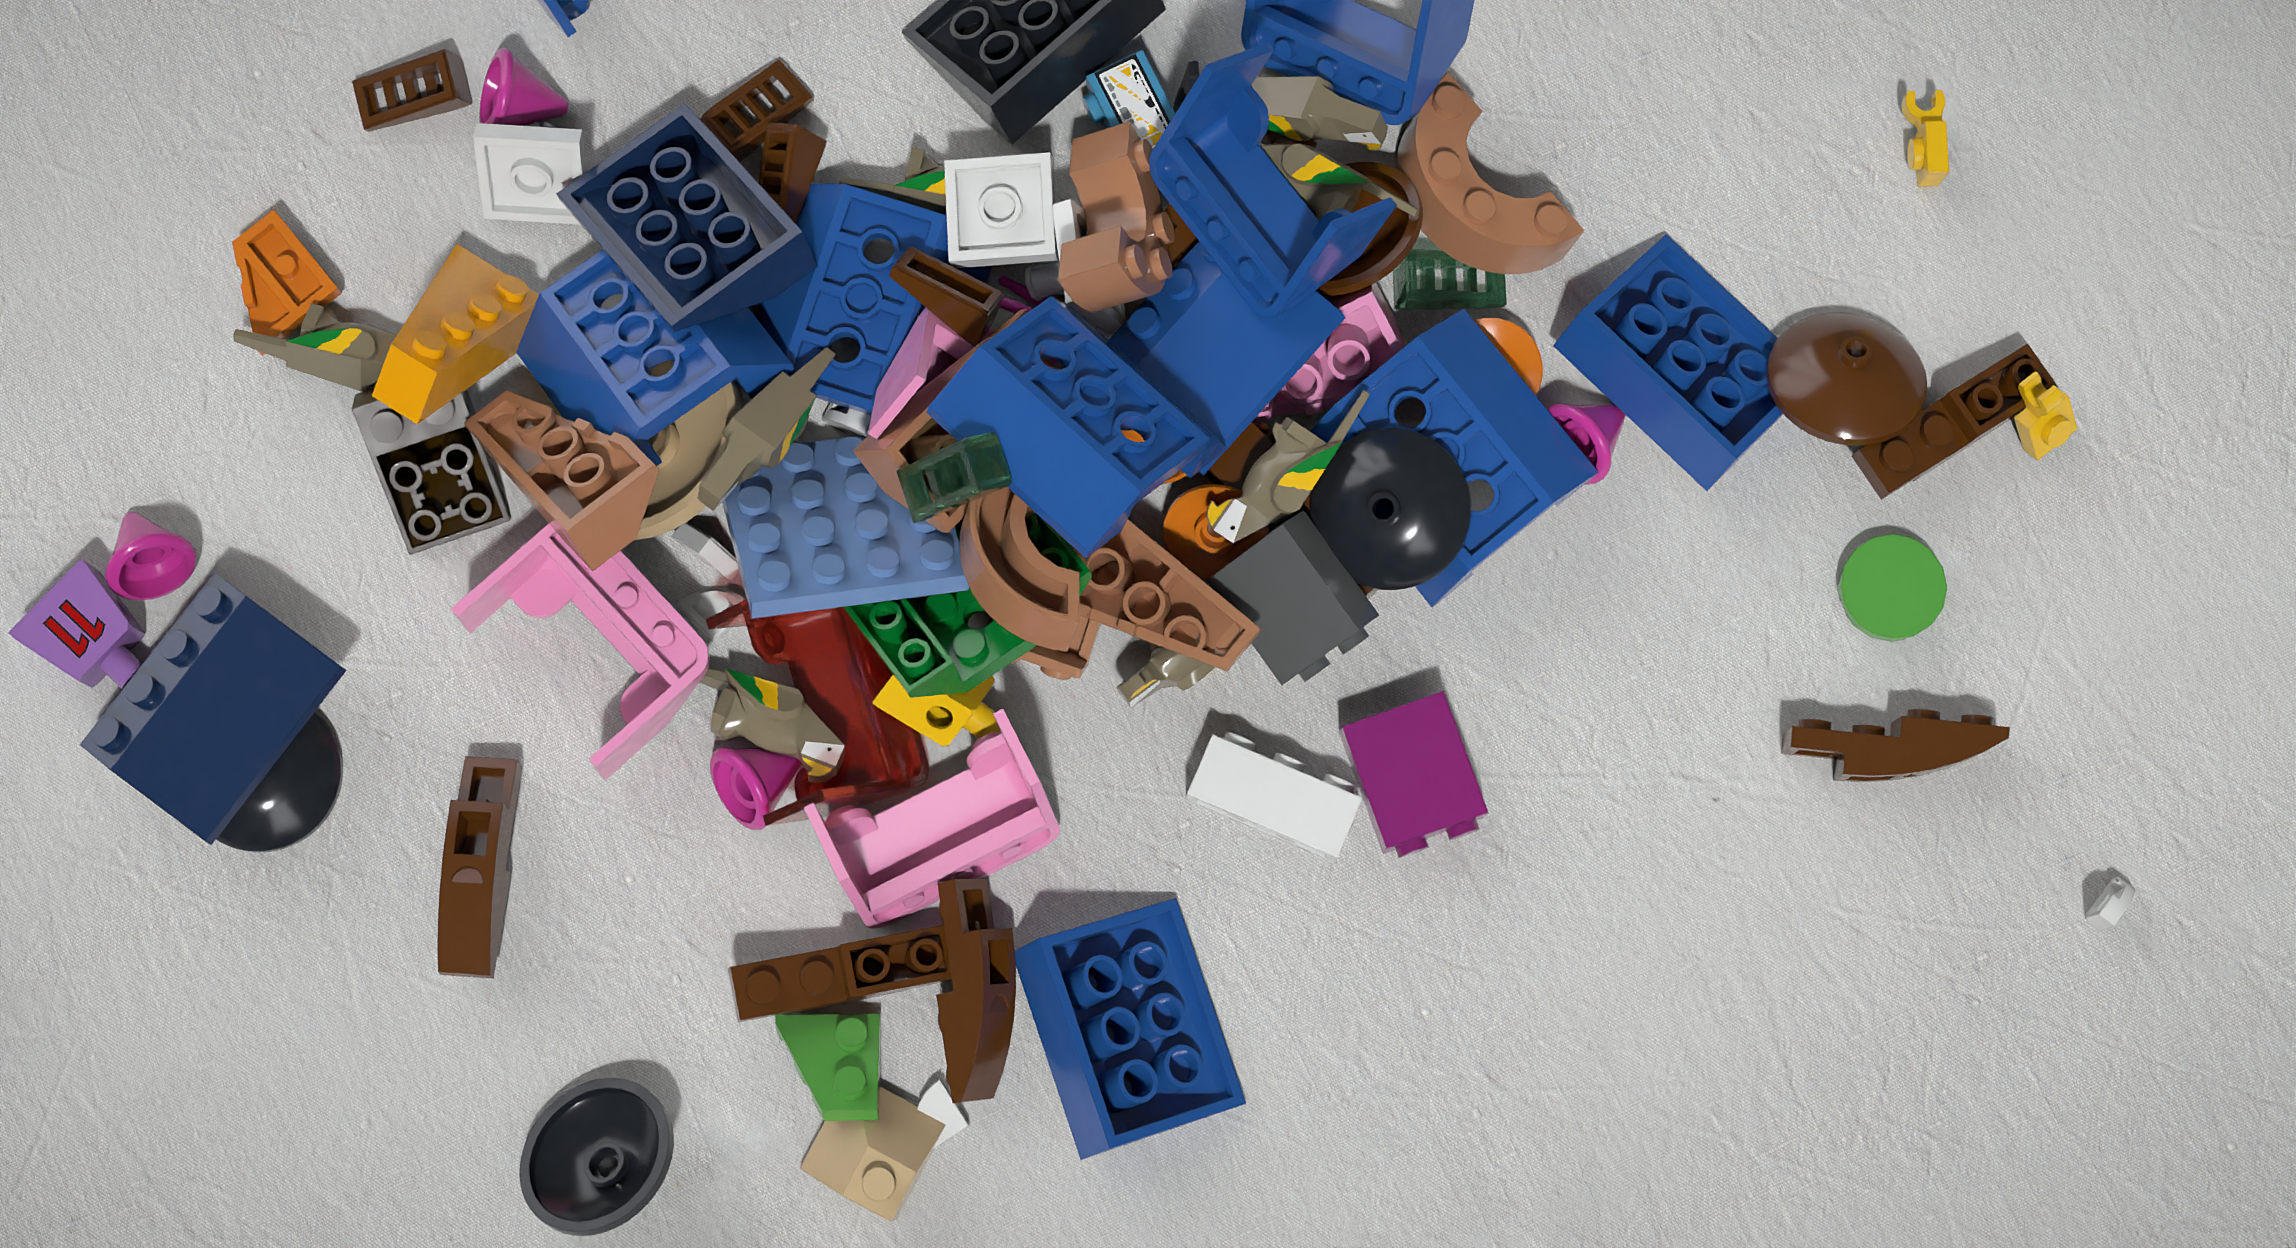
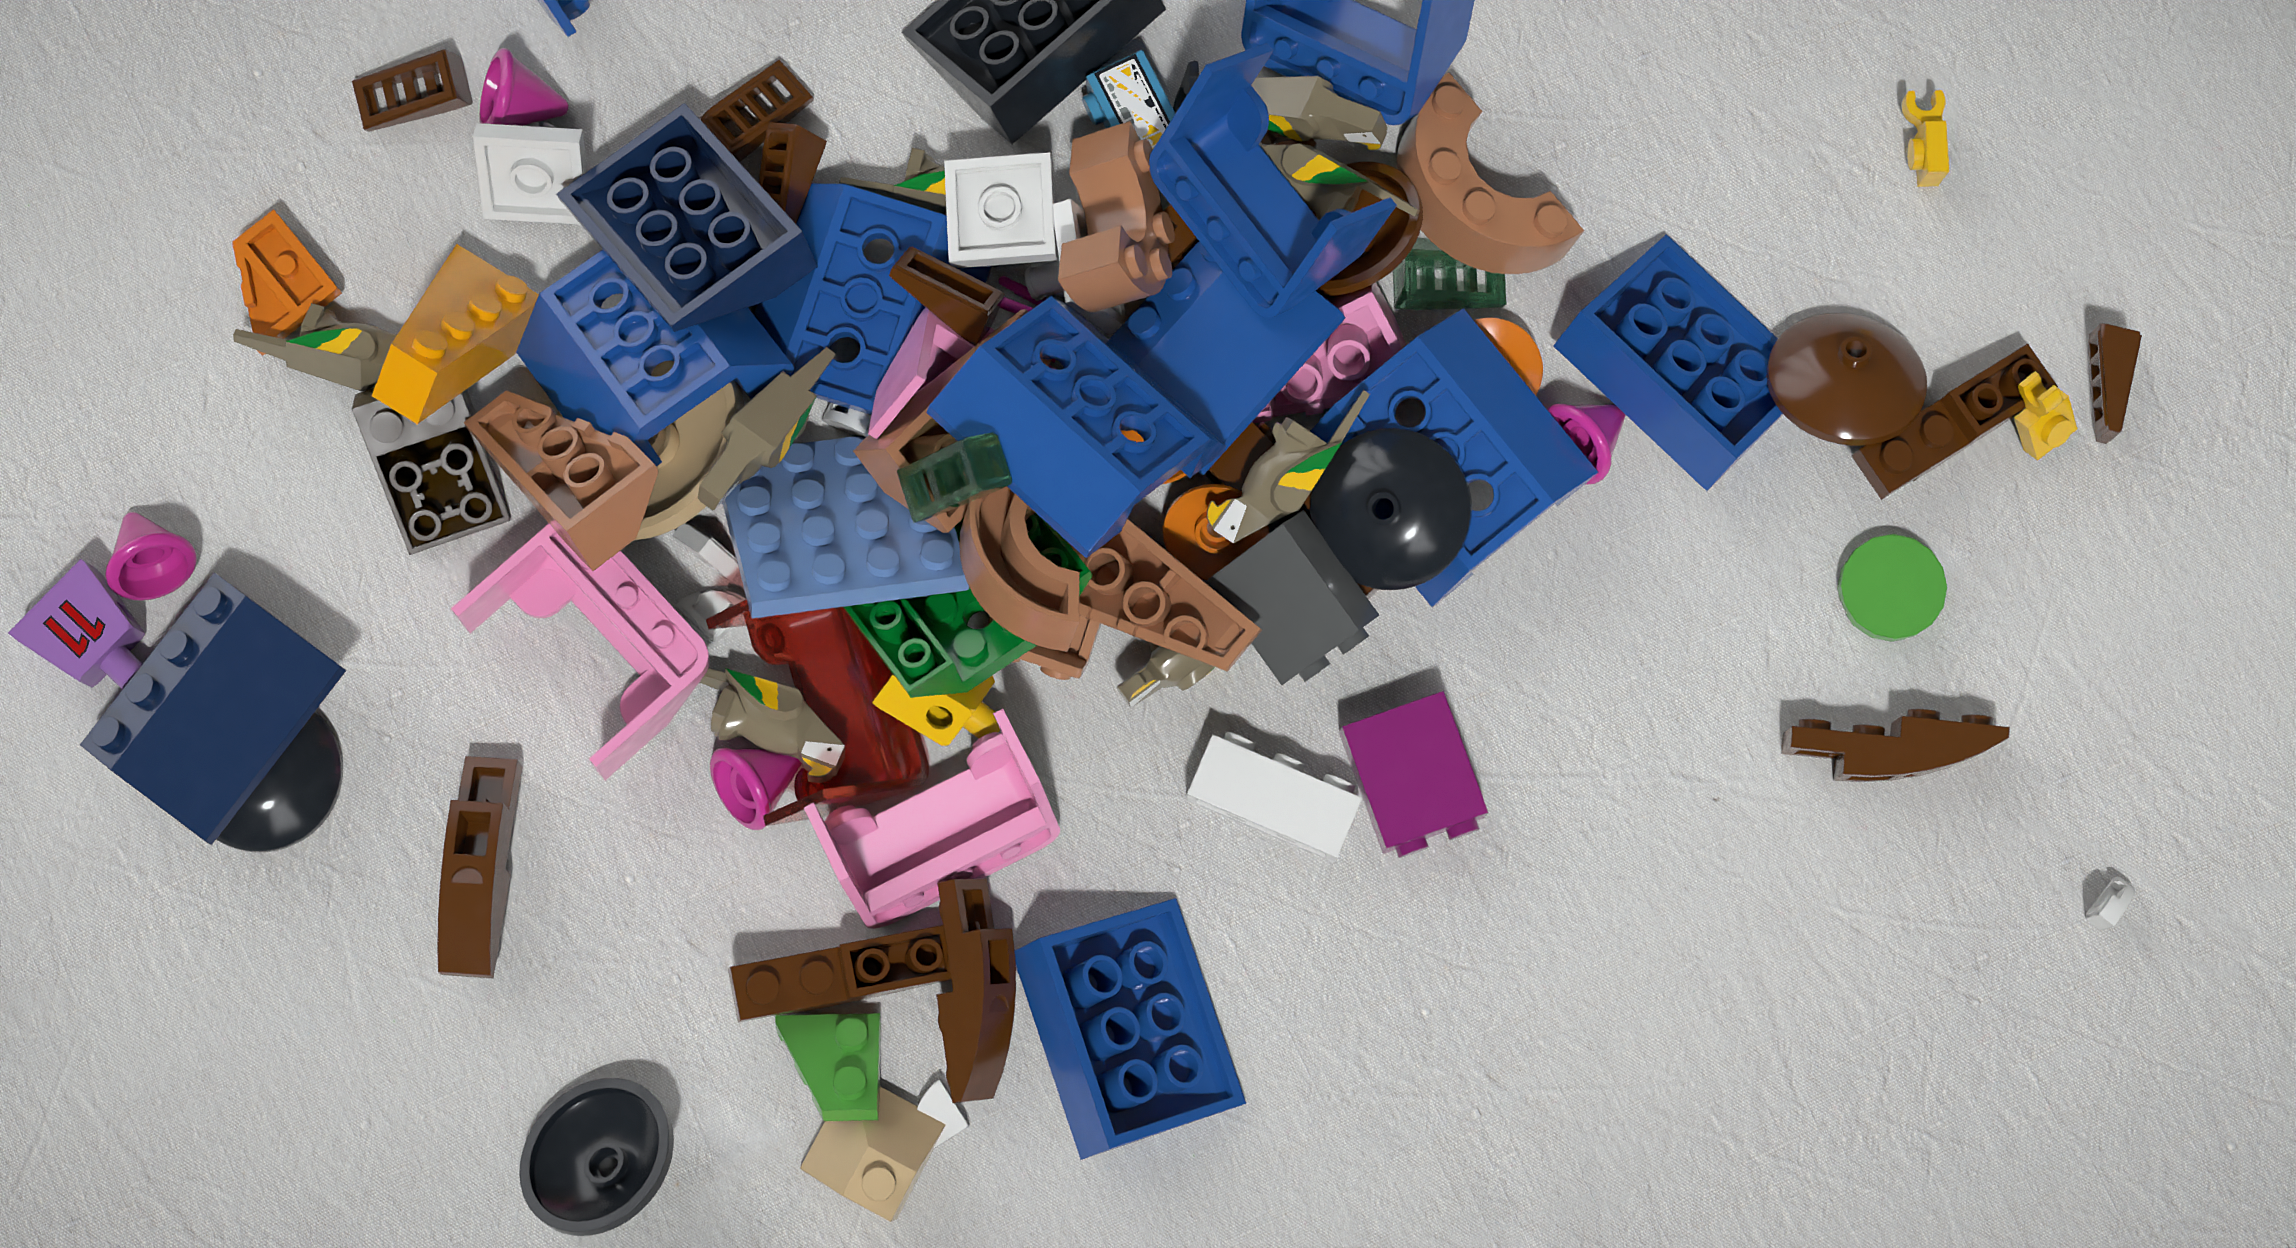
none -> reddish brown slope [2088,323,2142,444]

